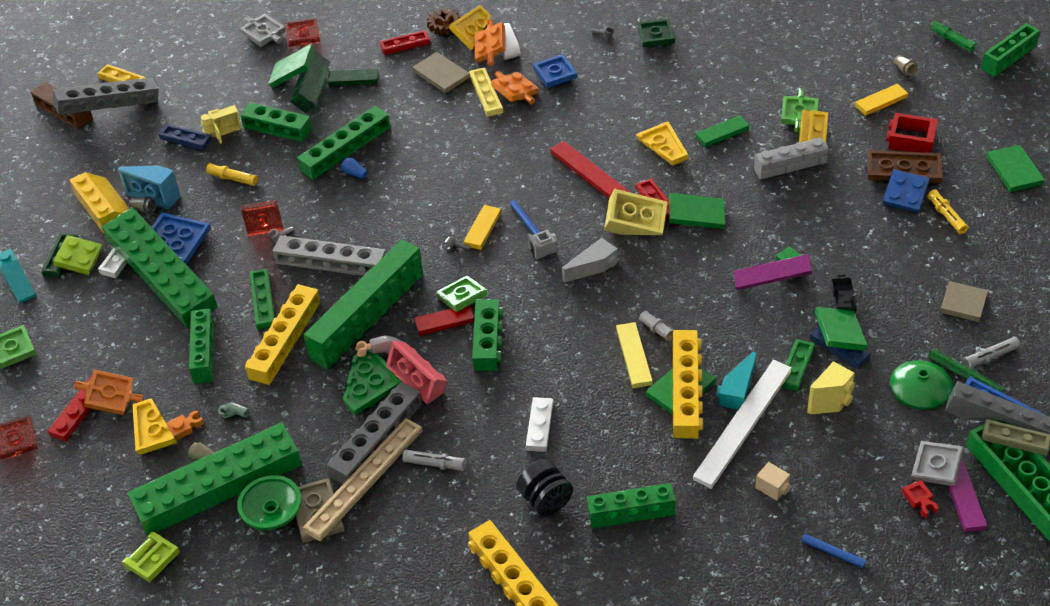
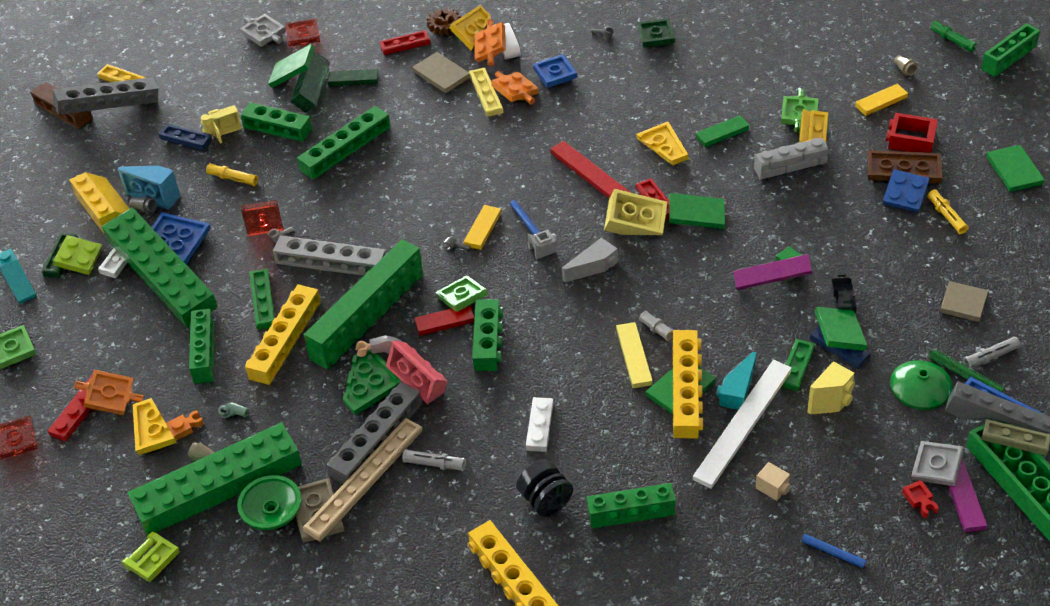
blue cone [341,158,368,179] -> none

